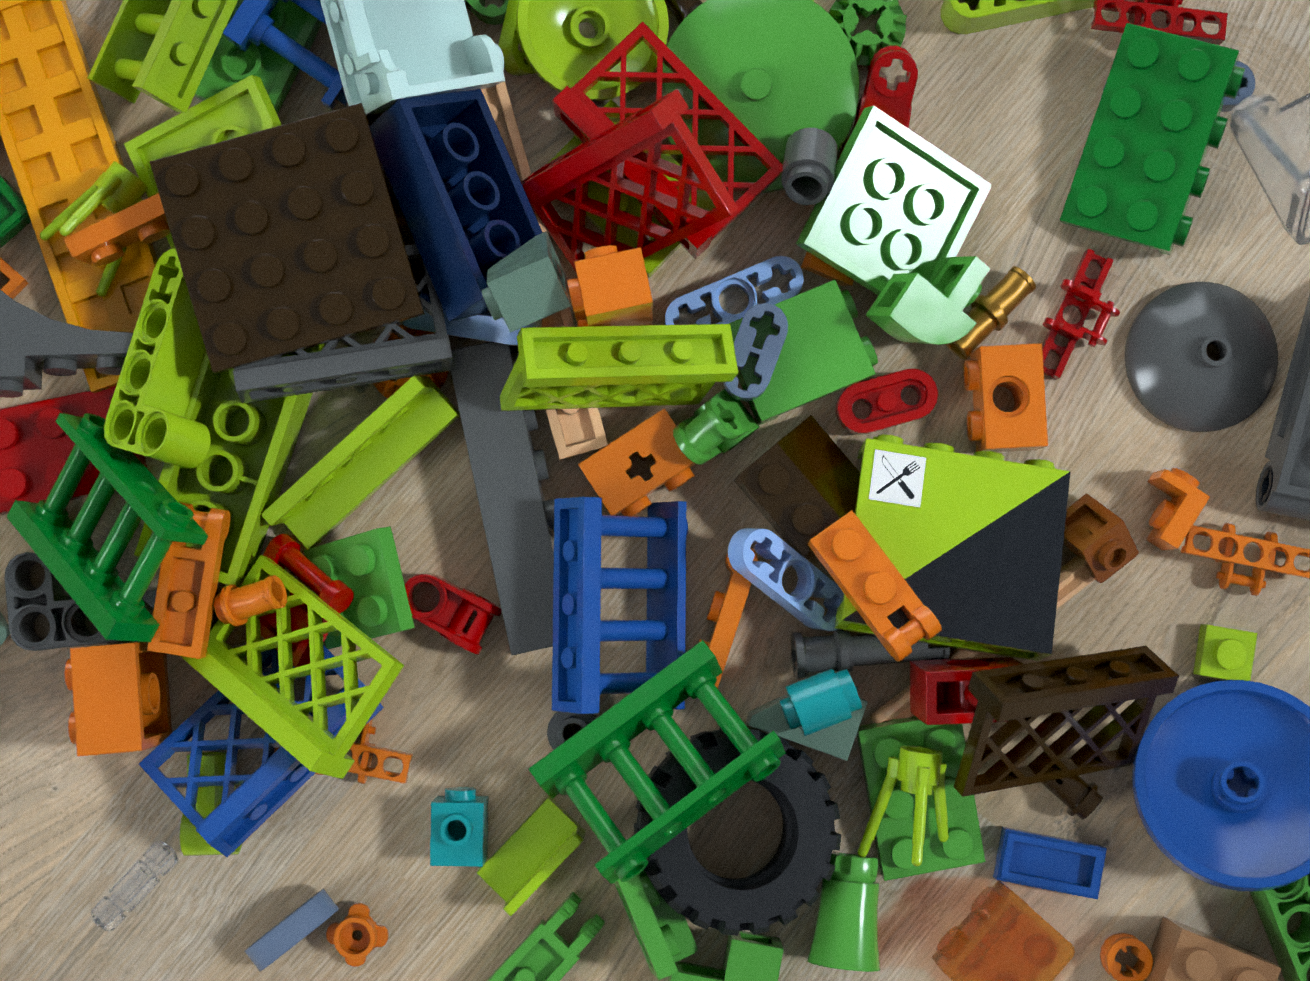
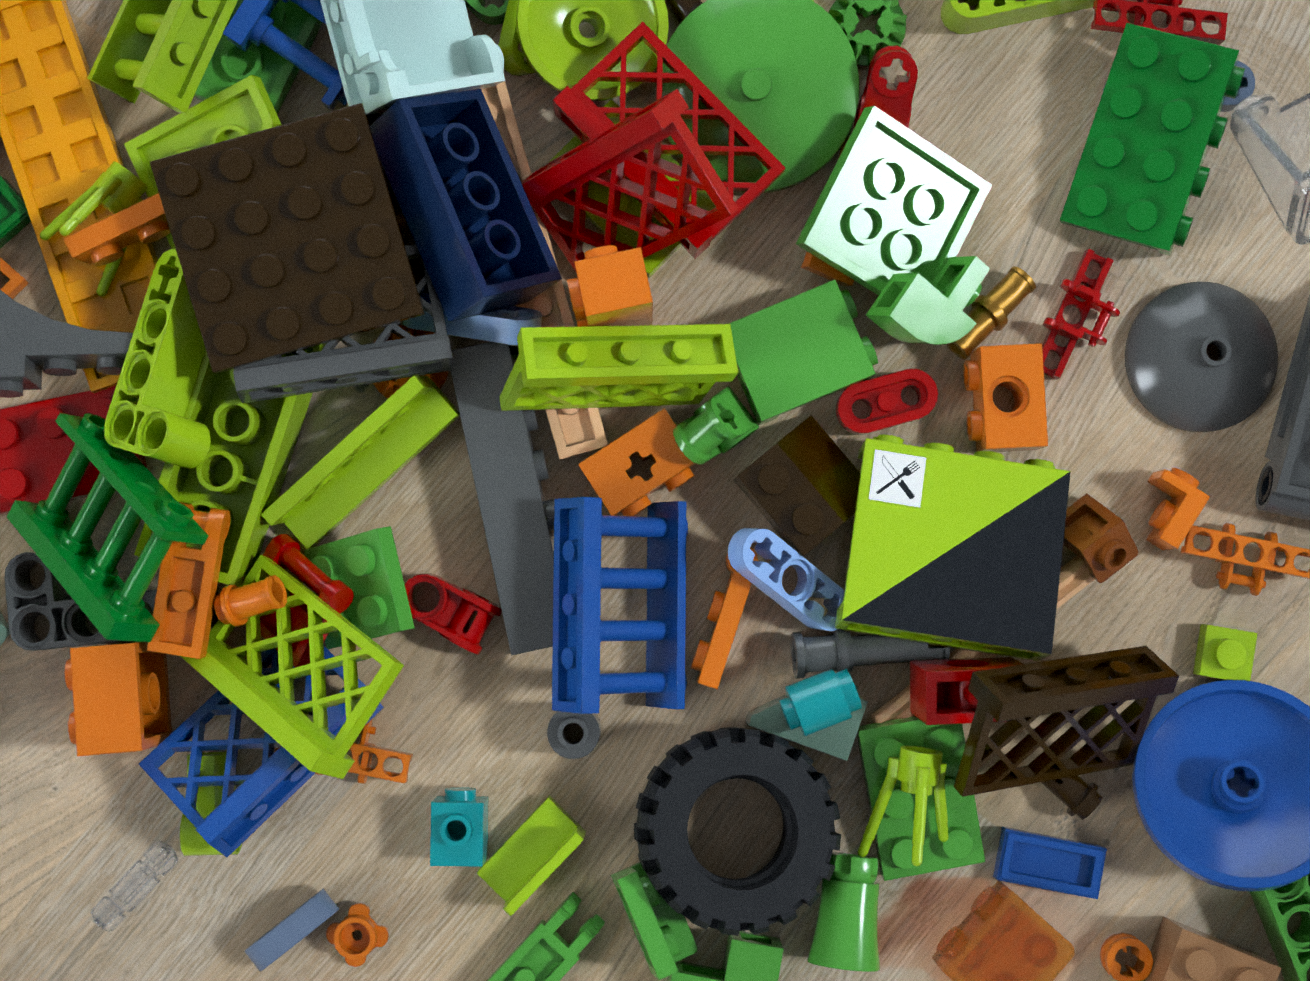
sand green slope [482,231,571,332] -> none
green fence [528,640,786,885] -> none
light blue beam [665,256,804,325] -> none
sand blue beam [723,303,788,402] -> none
dark grey brick [781,128,837,205] -> none
orange plate [808,510,942,662] -> none

